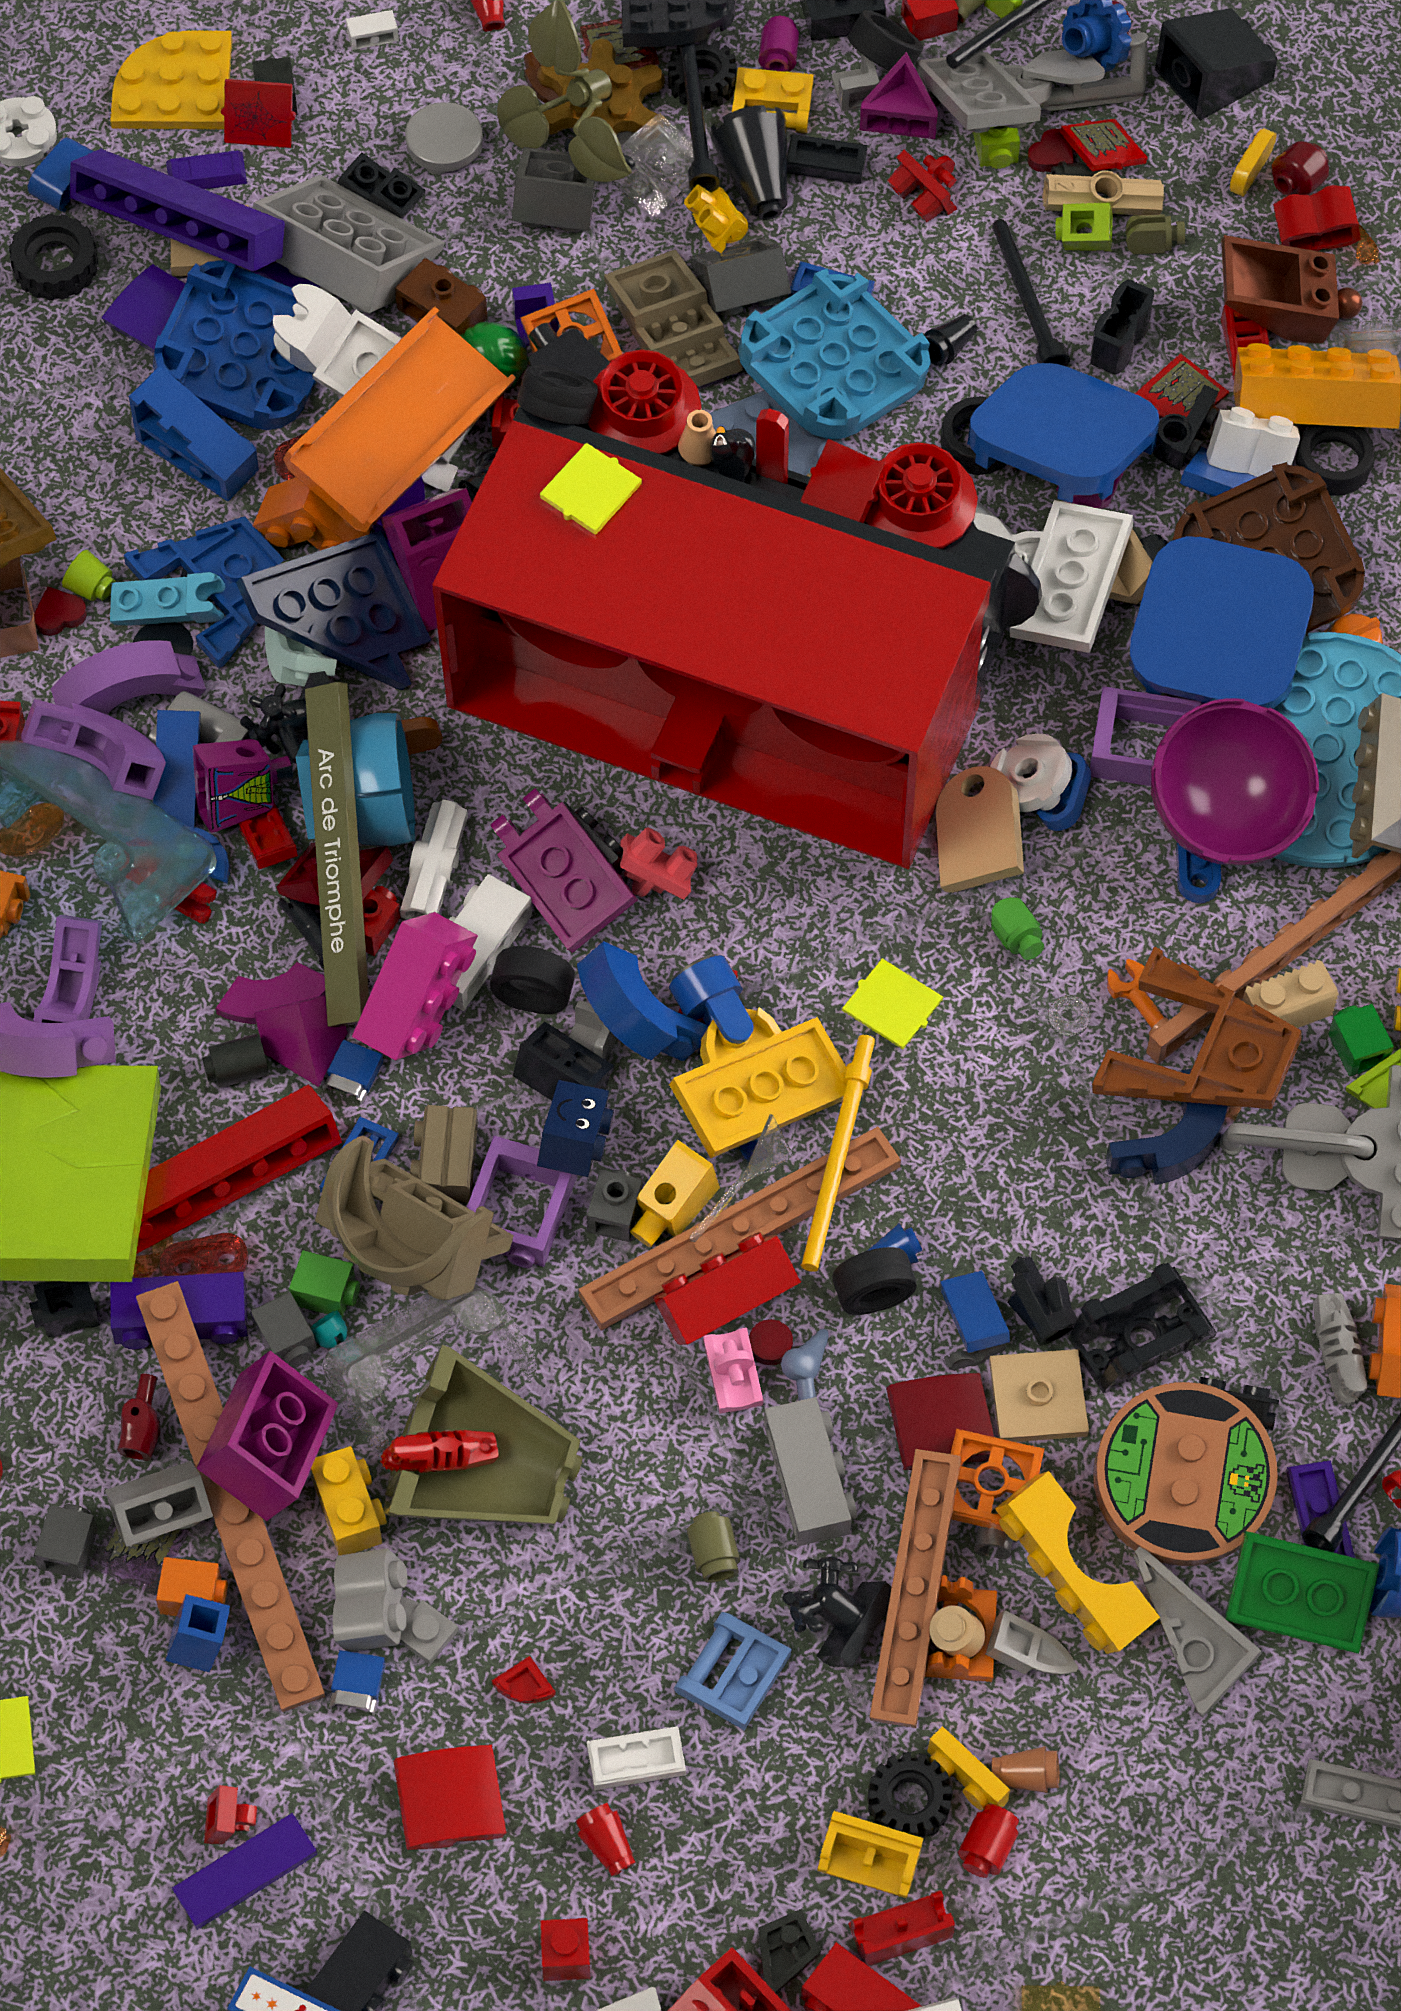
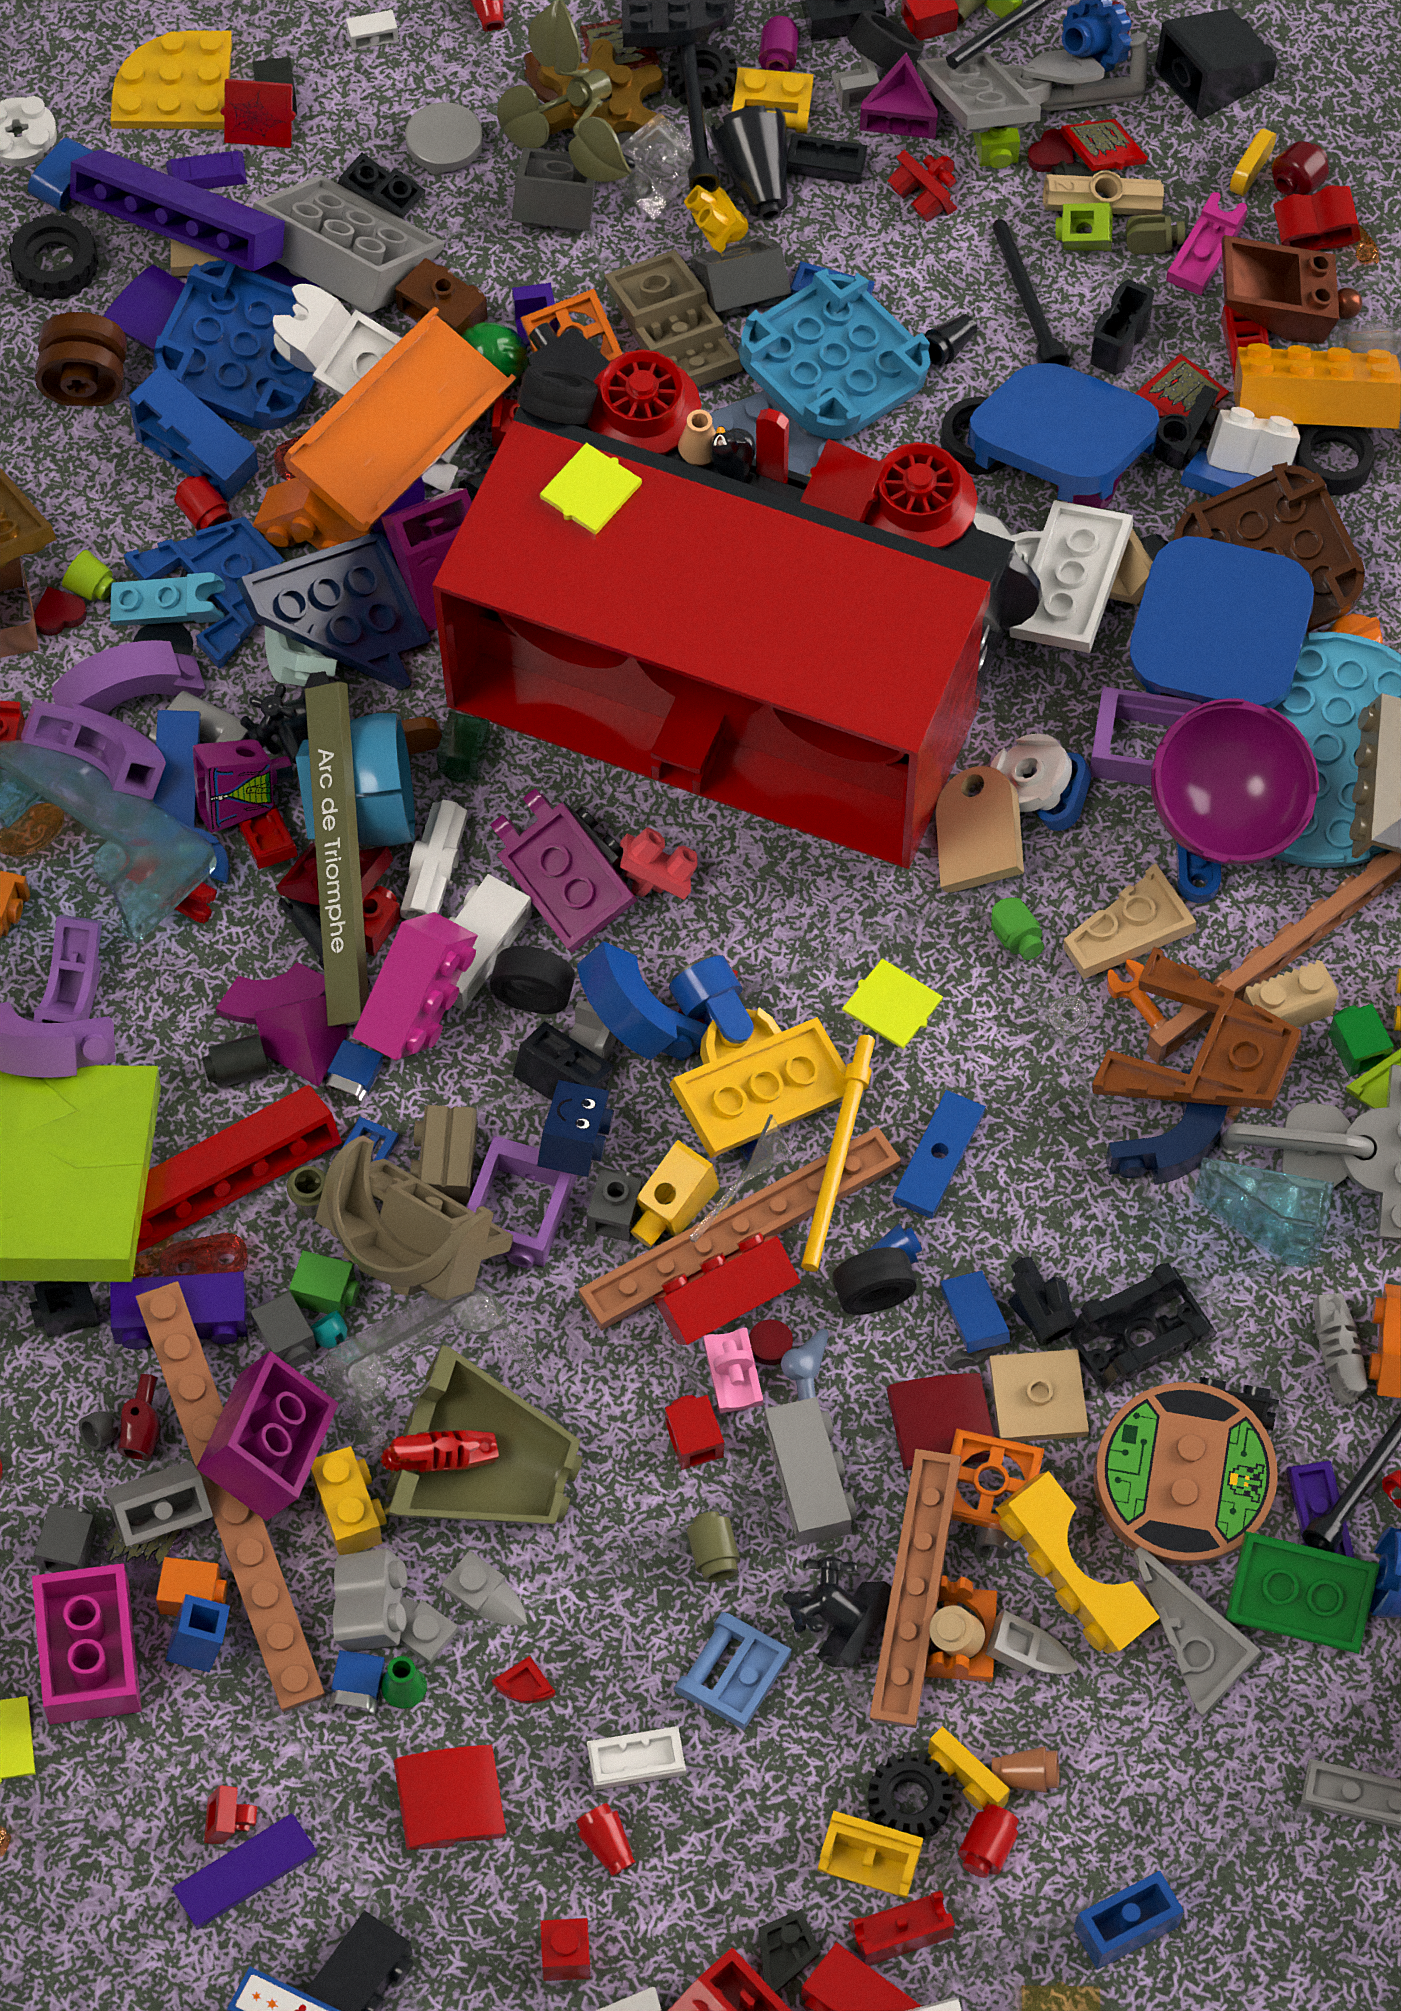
none -> dark pink brick [32,1563,142,1725]
none -> reddish brown wheel [35,312,127,407]
none -> dark grey hinge [79,1411,119,1451]
none -> red brick [174,476,232,531]
none -> olive cone [286,1166,326,1218]
none -> green cone [381,1656,427,1709]
none -> clear green brick [436,712,491,782]
none -> light grey plate [441,1550,527,1625]
none -> red brick [665,1394,724,1470]
none -> blue tile [892,1090,986,1219]
none -> tan wing [1064,863,1196,979]
none -> blue brick [1074,1870,1184,1970]
none -> dark pink plate [1166,192,1248,296]
none -> clear light blue slope [1193,1158,1334,1267]

